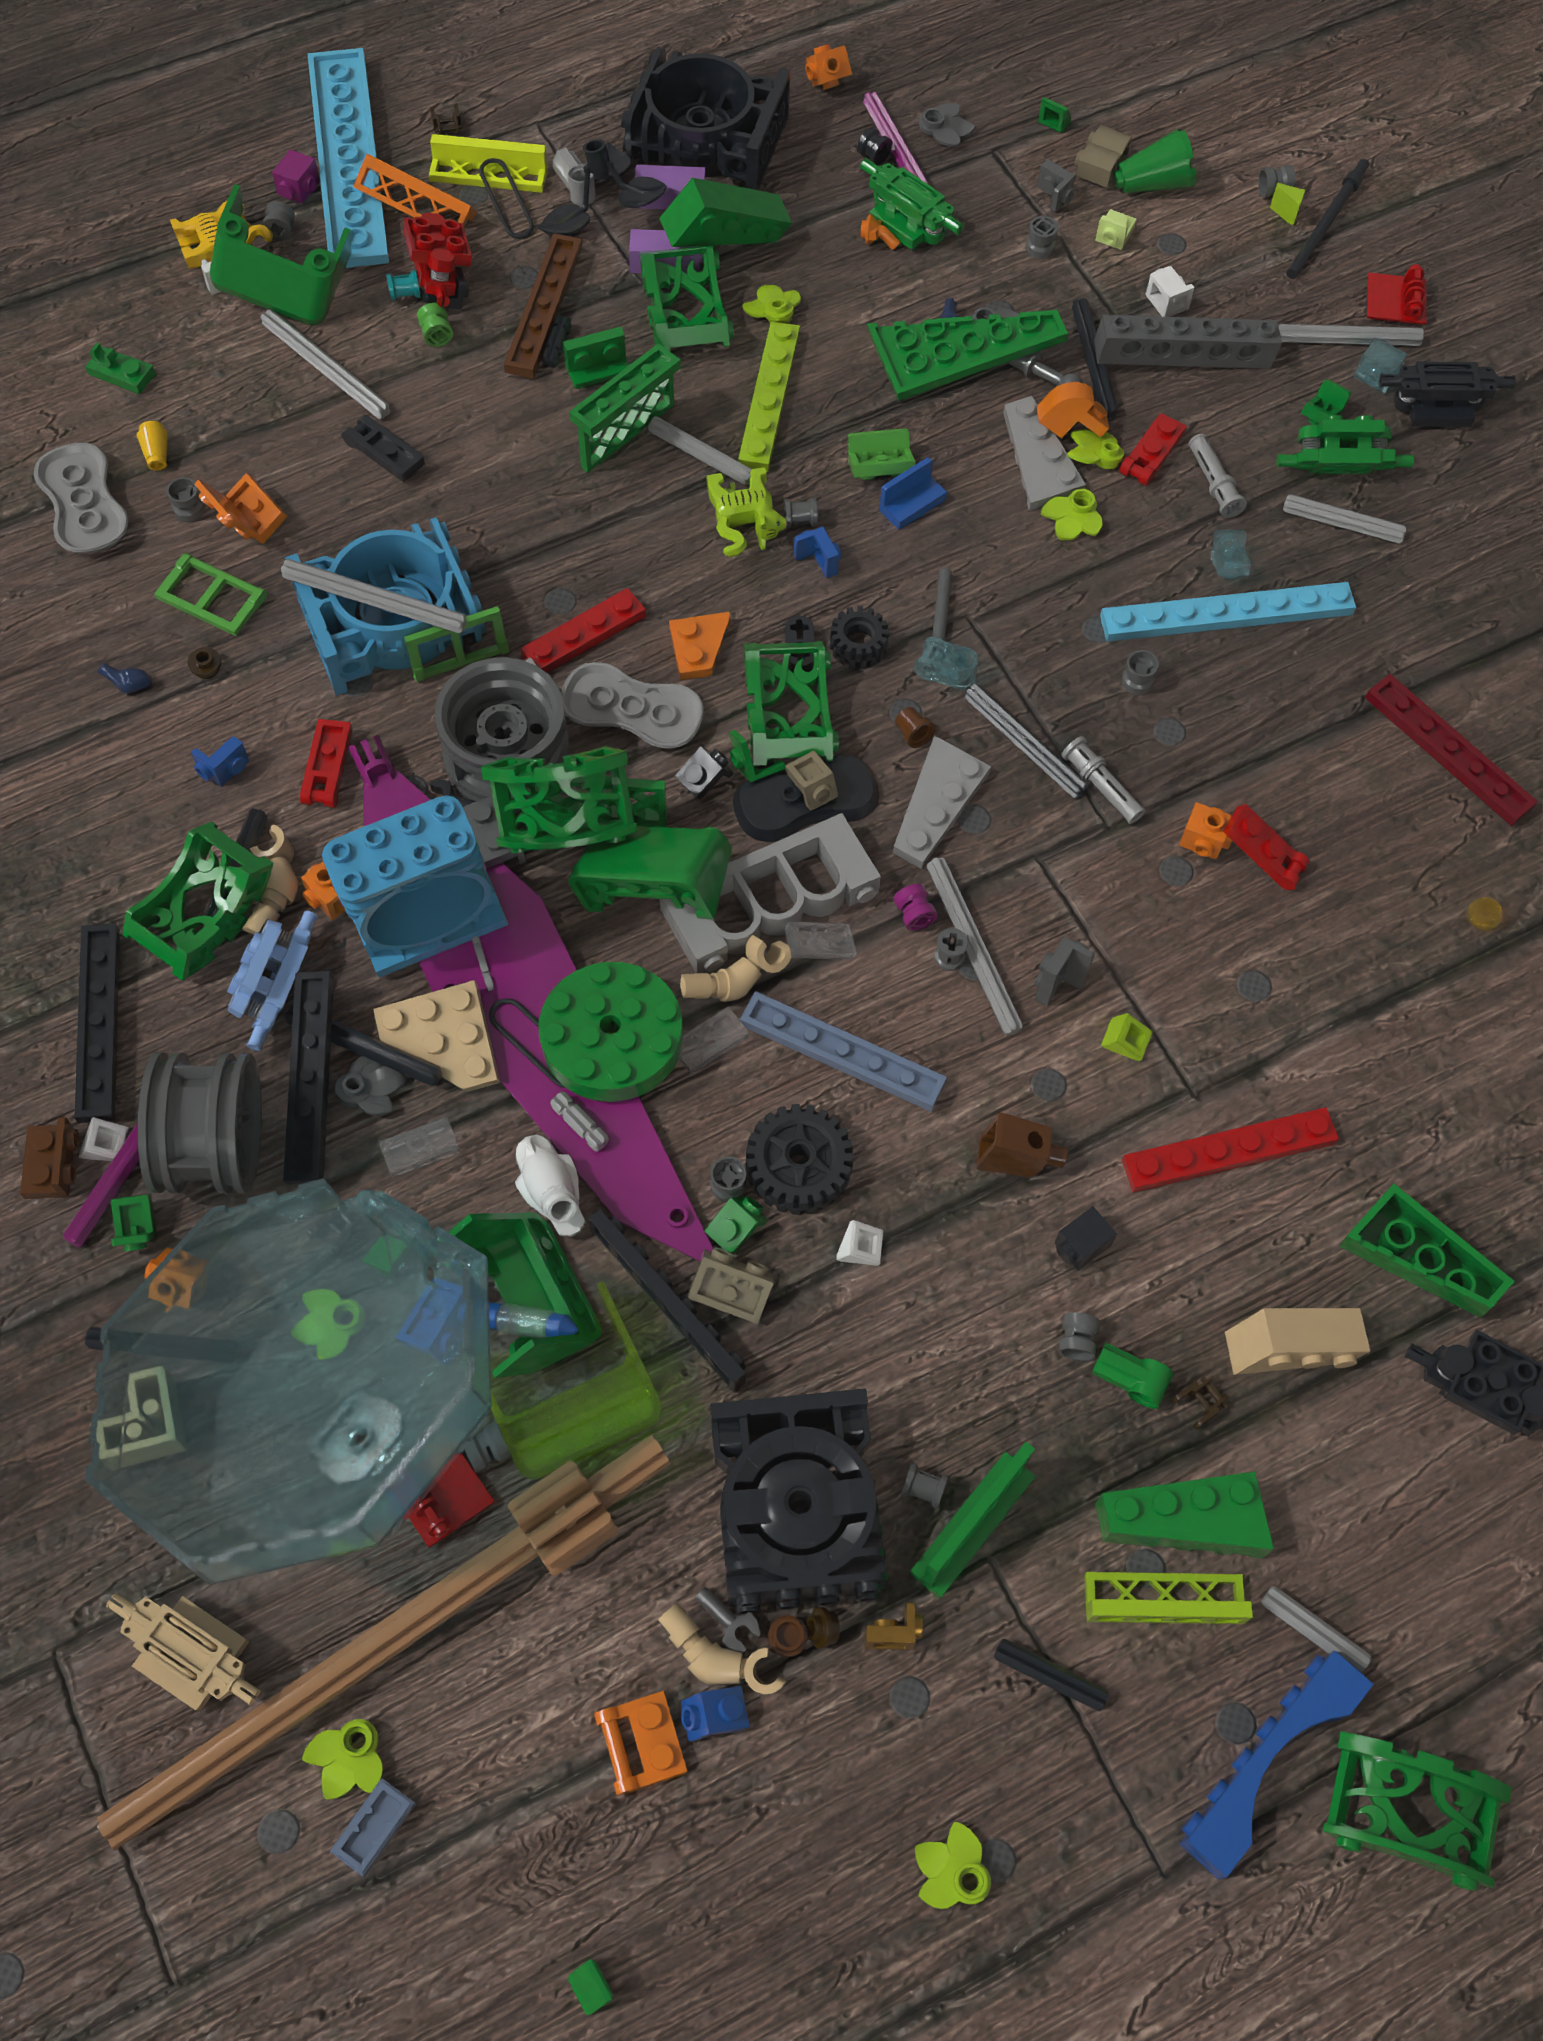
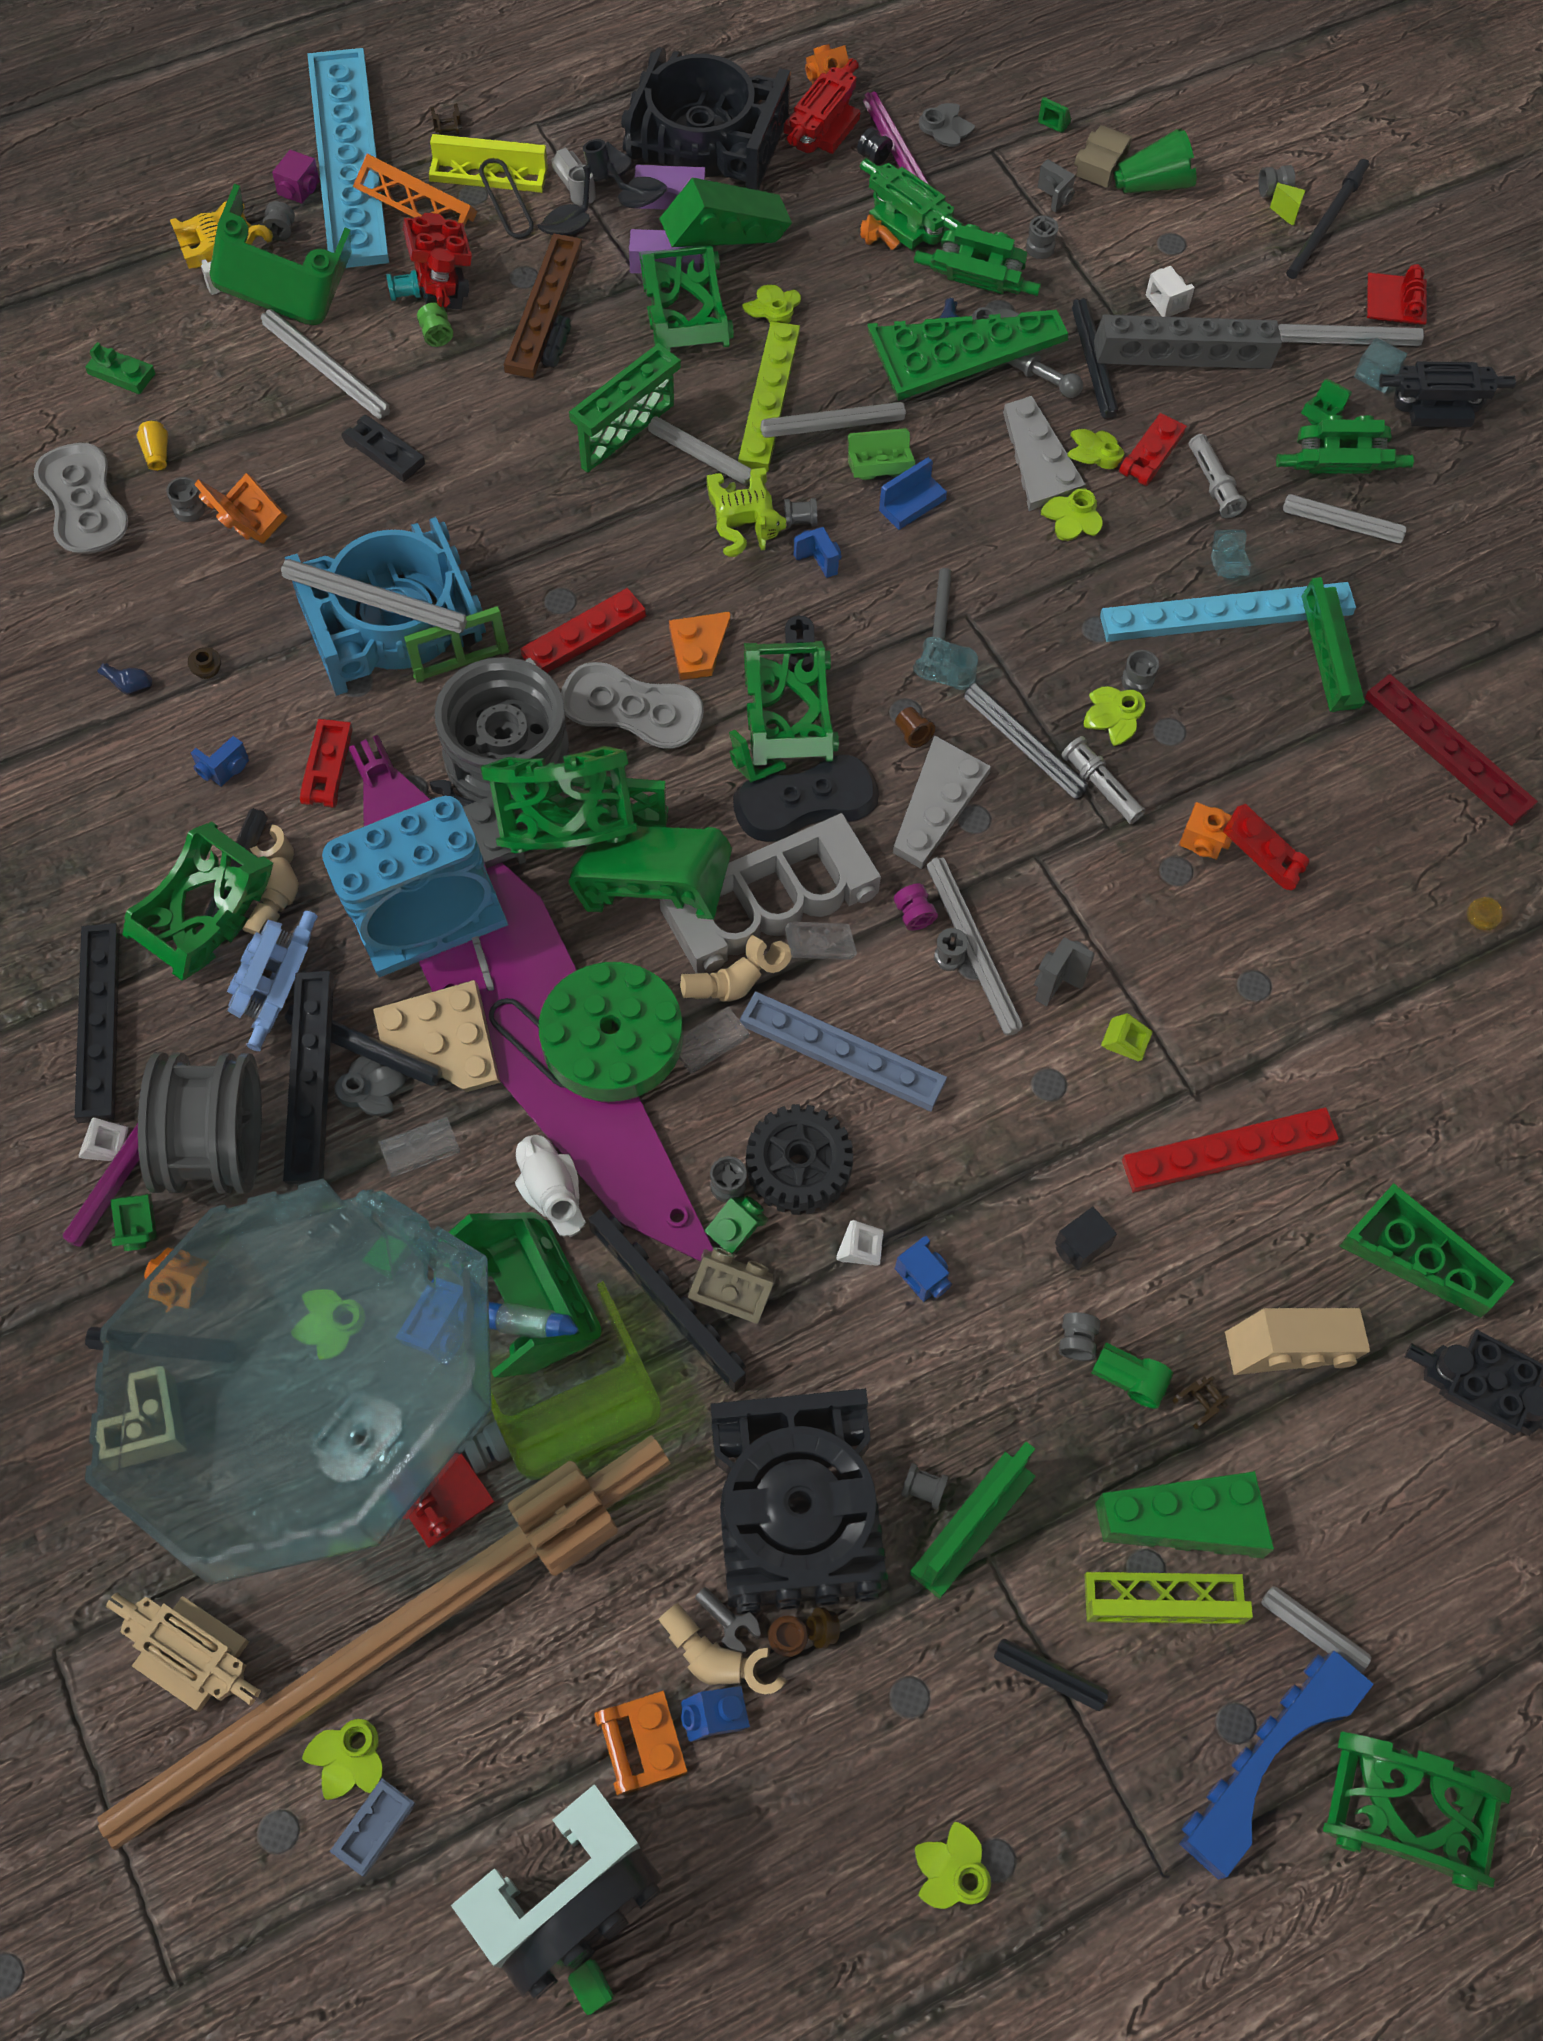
reddish brown bracket [20,1117,79,1199] -> none
bright green window [154,553,267,636] -> none
orange brick [301,862,345,921] -> none
light grey axle [550,1092,609,1151] -> none
green bracket [563,326,629,389] -> none
bracket [675,746,734,800] -> none
dark tan bracket [785,751,838,811] -> none
black tyre [830,606,889,669] -> none
pearl gold bracket [865,1602,923,1650] -> none
reddish brown torso [976,1112,1067,1177] -> none
orange brick [1037,382,1109,438] -> none
yellowish green bracket [1095,209,1136,250] -> none
none -> piece [451,1784,662,2000]
none -> light grey axle [760,402,906,438]
none -> red piece [784,58,861,154]
none -> blue brick [895,1235,952,1302]
none -> green piece [914,224,1041,297]
none -> lime plate [1084,686,1146,746]
none -> green fence [1301,577,1365,712]

